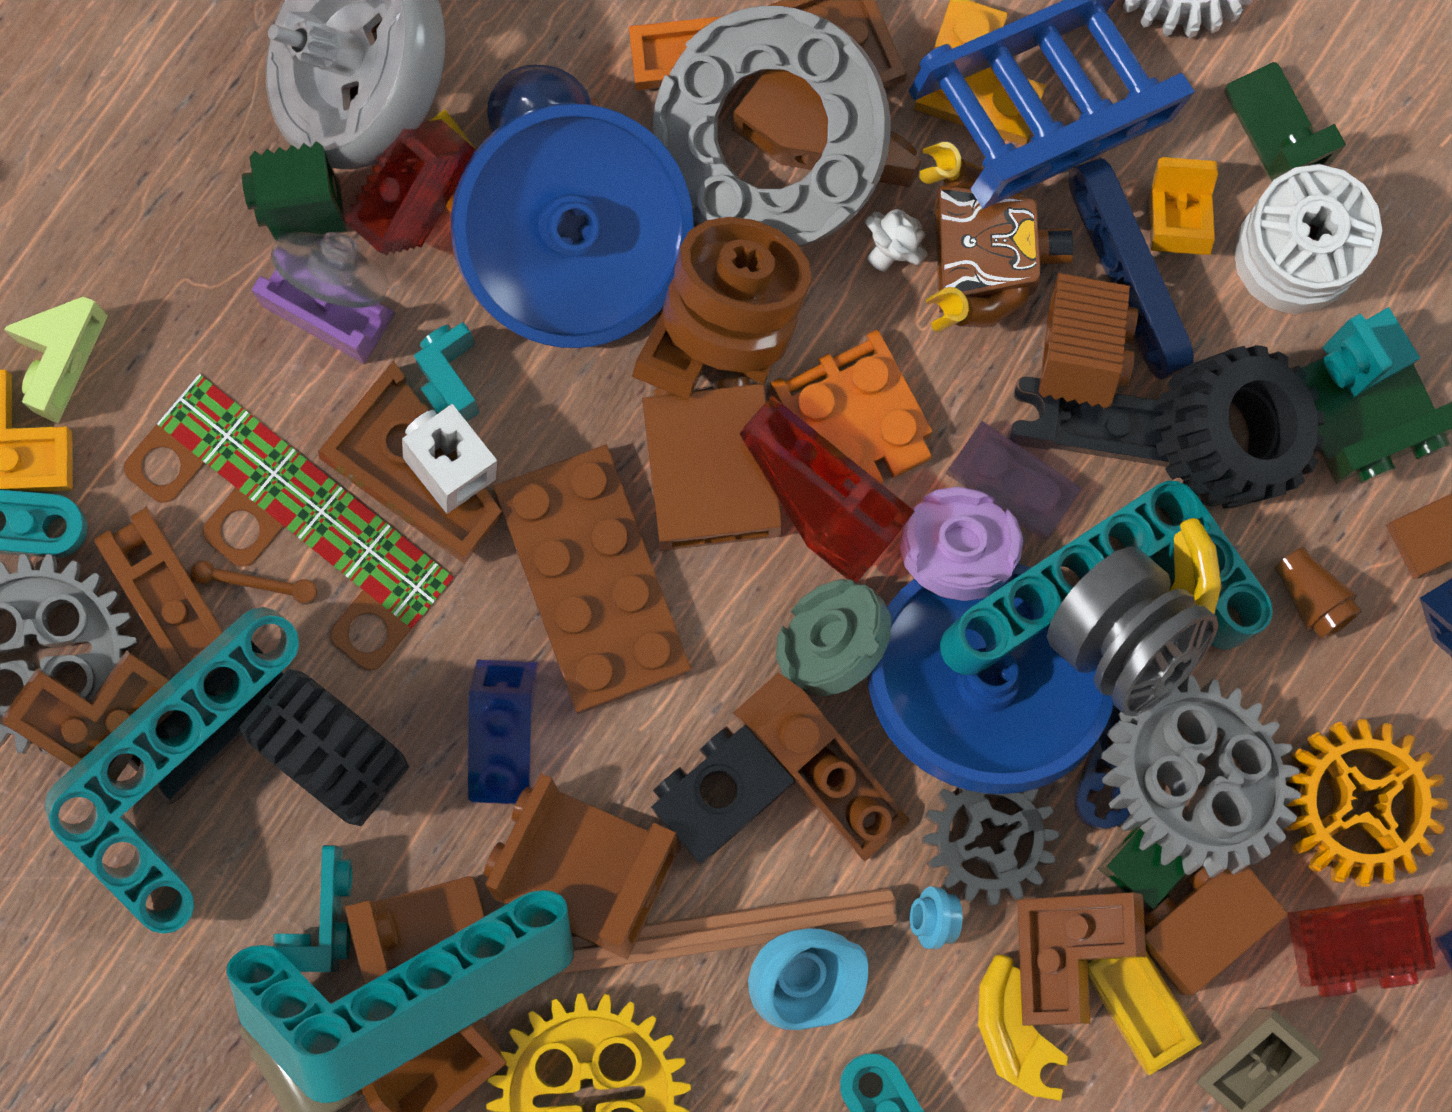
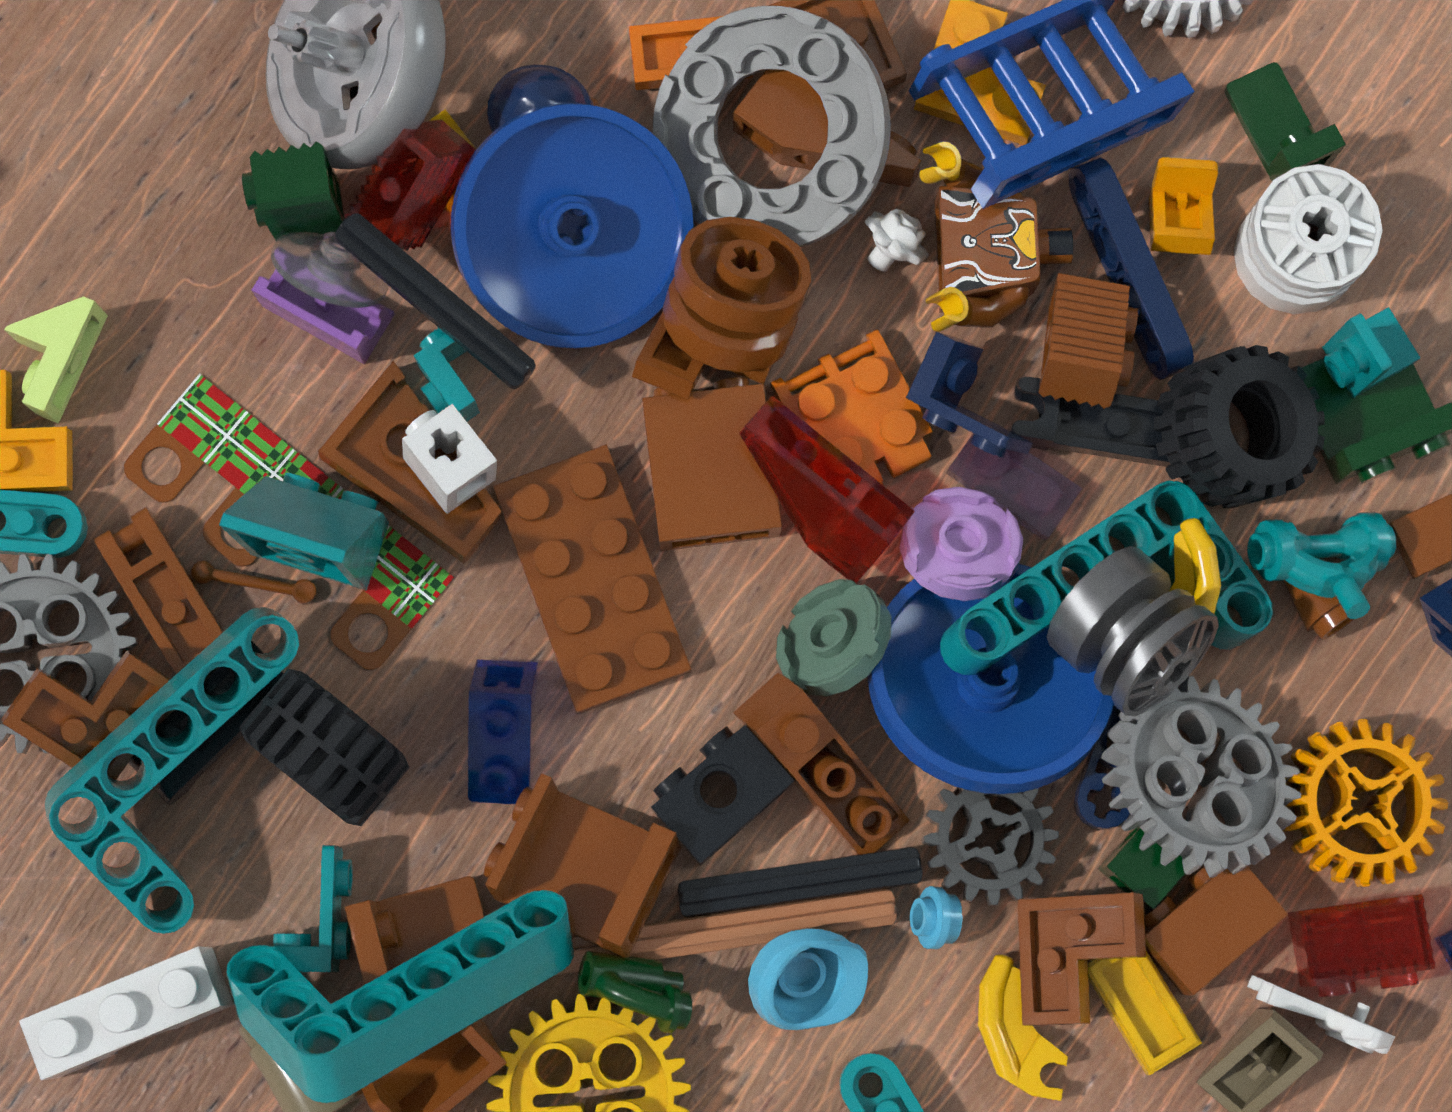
none -> white arch [19,946,234,1081]
none -> teal slope [219,473,389,591]
none -> black axle [334,213,536,389]
none -> dark green plant [578,951,692,1033]
none -> black axle [677,847,923,918]
none -> dark blue bracket [906,331,1033,458]
none -> teal piece [1247,512,1396,619]
none -> white piece [1247,975,1395,1054]

